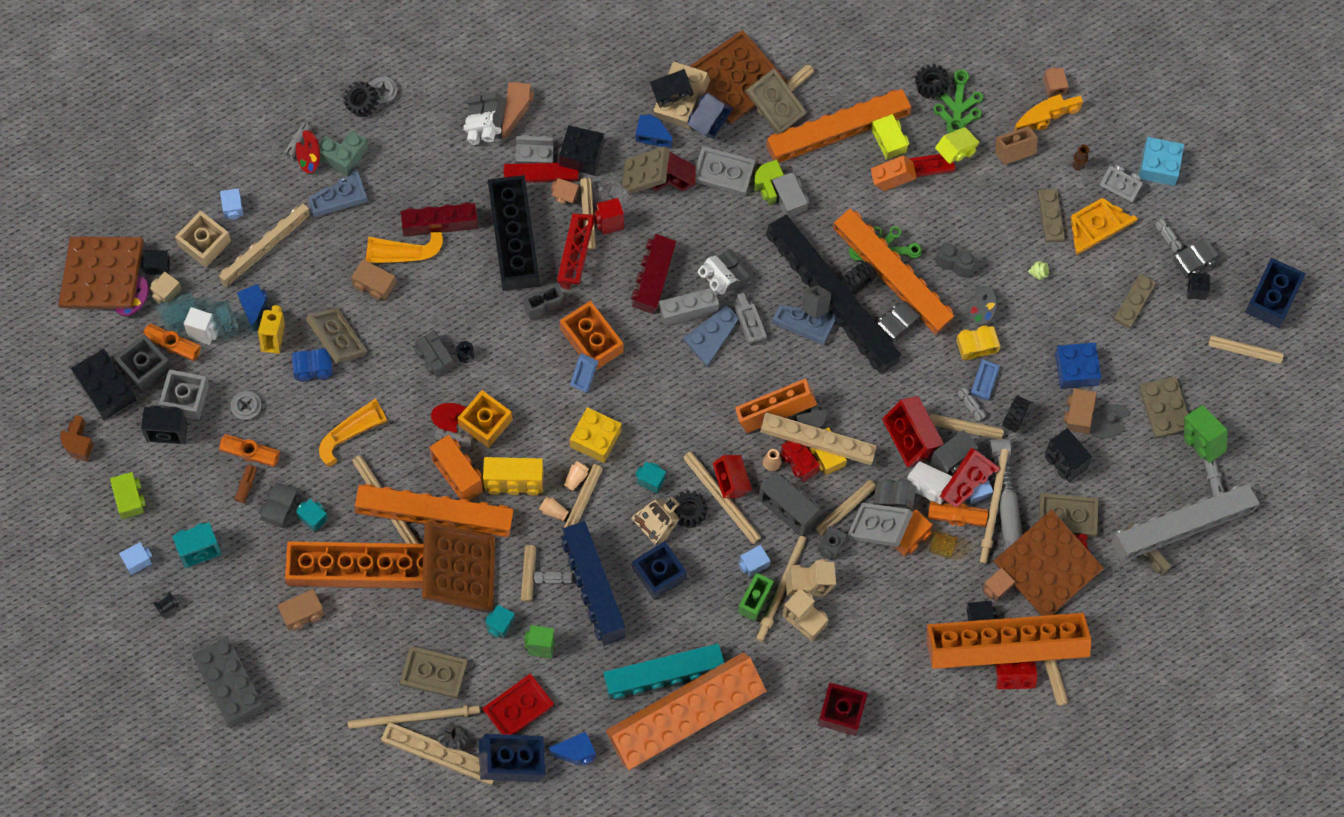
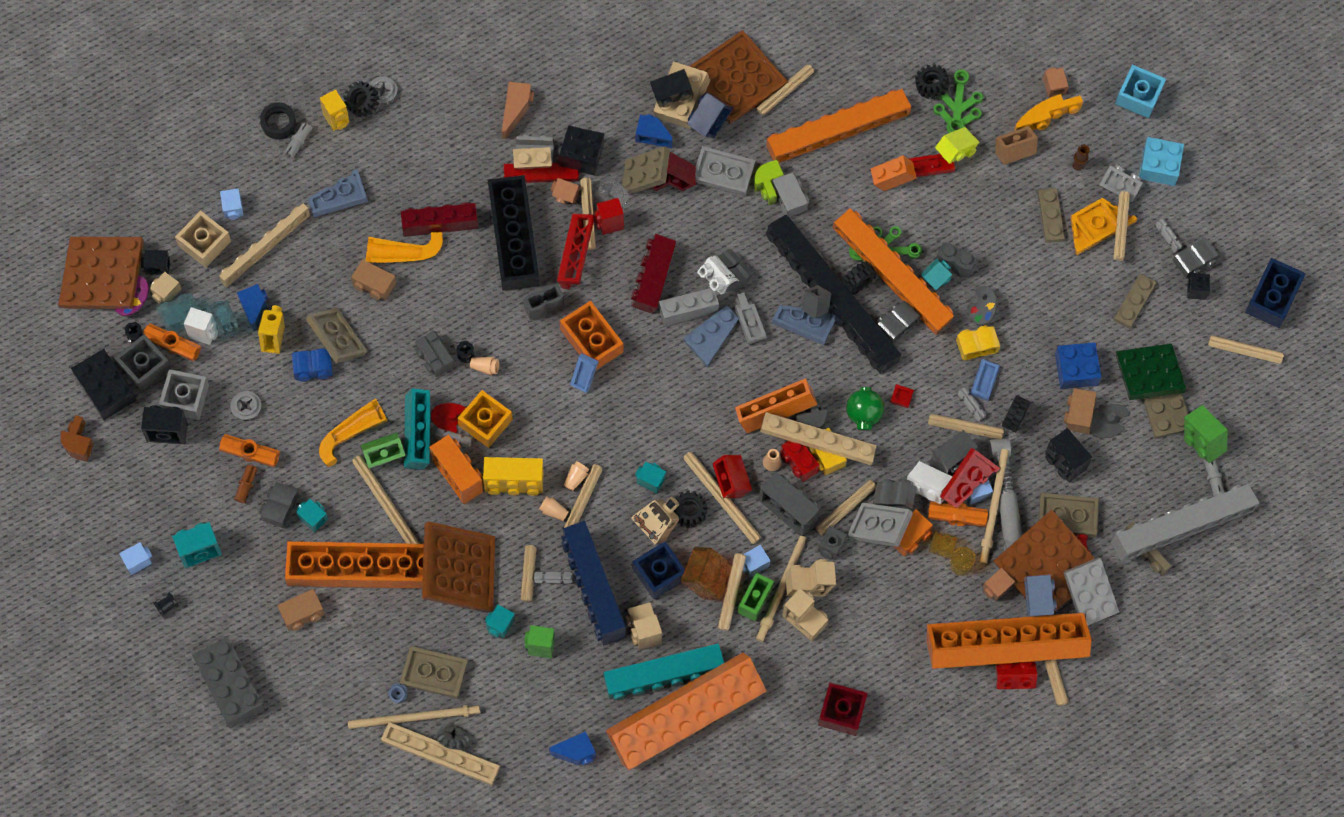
lime brick [110,472,146,519] -> none
red piece [296,130,320,174] -> none
sand green brick [319,130,368,177] -> none
orange brick [355,484,513,538] -> none
hips [463,92,507,145] -> none
dark blue brick [478,734,546,782] -> none
red plate [482,673,554,735] -> none
yellow brick [570,407,622,463] -> none
dark tan plate [745,68,807,134] -> none
neon yellow brick [871,114,909,160] -> none
red brick [882,396,944,468] -> none
black brick [966,600,997,621] -> none
yellowish green plate [1028,261,1049,280] -> none
none -> black bush [125,322,143,344]
none -> black tyre [260,102,296,140]
none -> yellow brick [319,89,350,131]
none -> bright green brick [361,433,406,468]
none -> sand blue plate [388,683,408,703]
none -> teal brick [404,388,430,470]
none -> light nougat cone [470,357,500,376]
none -> tan brick [513,147,551,169]
none -> tan brick [625,603,662,650]
none -> clear orange brick [681,546,732,601]
none -> tan axle [718,553,746,631]
none -> green brick [846,387,884,430]
none -> red tile [890,384,914,408]
none -> teal brick [921,258,952,290]
none -> clear yellow piece [950,547,975,576]
none -> sand blue brick [1024,575,1057,617]
none -> light grey plate [1063,557,1119,626]
none -> tan axle [1114,191,1130,261]
none -> medium azure brick [1115,65,1166,118]
none -> dark green plate [1116,343,1186,400]

